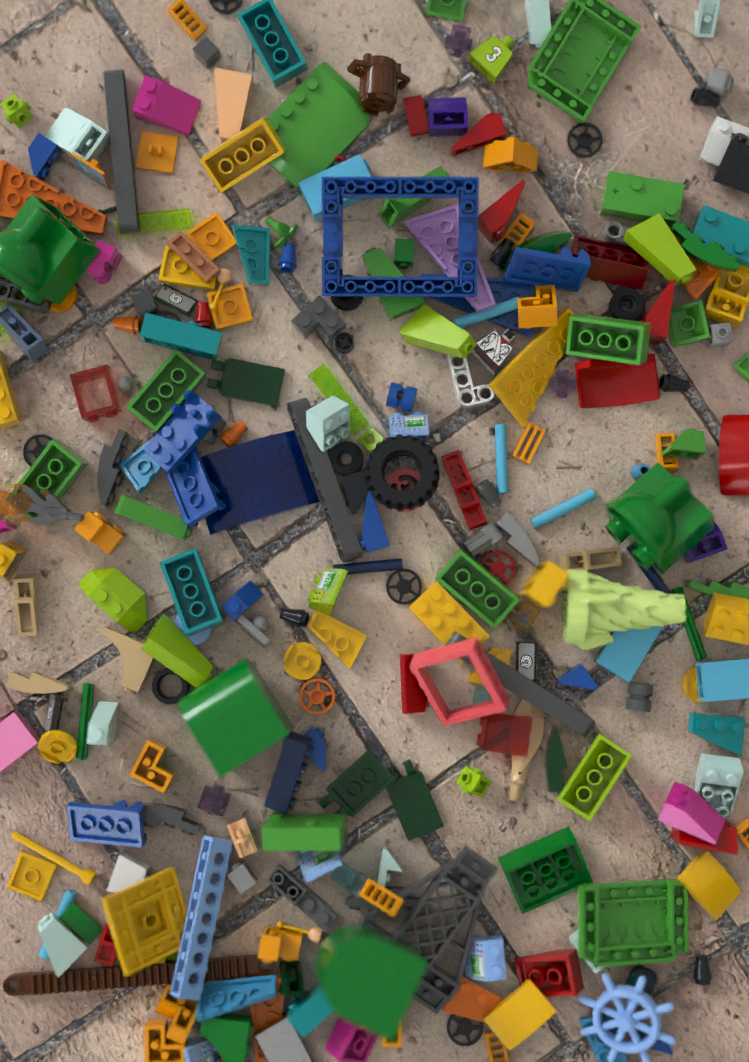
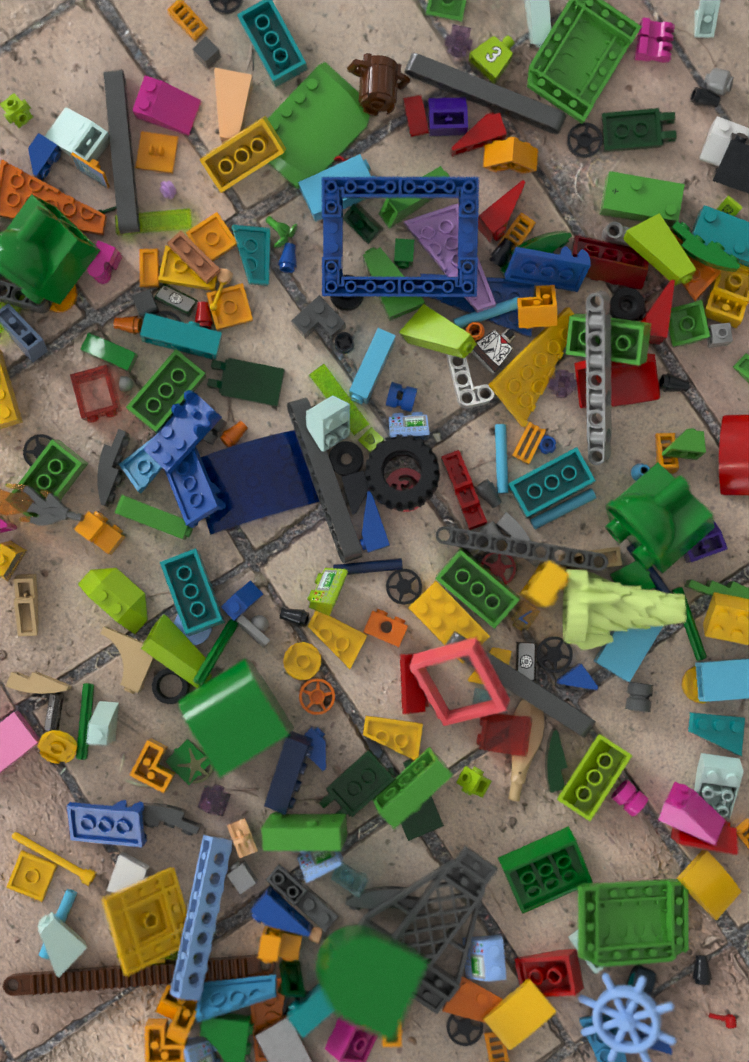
green slope [59,902,103,945] -> none
red slope [94,923,117,967] -> none
light orange slope [359,879,405,918] -> none
light aqua slope [377,846,403,888] -> none
none -> green slope [80,333,138,373]
none -> light orange tile [139,249,160,288]
none -> lavender plate [160,180,177,199]
none -> green piece [165,739,210,785]
none -> olive wheel [177,747,213,783]
none -> green axle [193,619,238,686]
none -> blue slope [250,886,313,937]
none -> dark green slope [343,203,384,244]
none -> medium azure brick [349,328,396,405]
none -> yellow wing [363,715,423,760]
none -> orange brick [364,609,408,647]
none -> bright green brick [372,747,453,829]
none -> dark grey beam [404,53,566,134]
none -> dark grey beam [436,526,608,571]
none -> orange cone [466,322,485,342]
none -> teal brick [508,447,596,519]
none -> black wheel [536,636,573,673]
none -> blue plate [538,435,556,454]
none -> light grey beam [586,291,612,465]
none -> dark green tile [602,108,677,152]
none -> green piece [610,561,656,590]
none -> dark pink wheel [611,779,649,817]
none -> dark pink legs [635,17,675,63]
none -> red hand [708,1013,737,1028]
none -> lime slope [716,196,742,216]

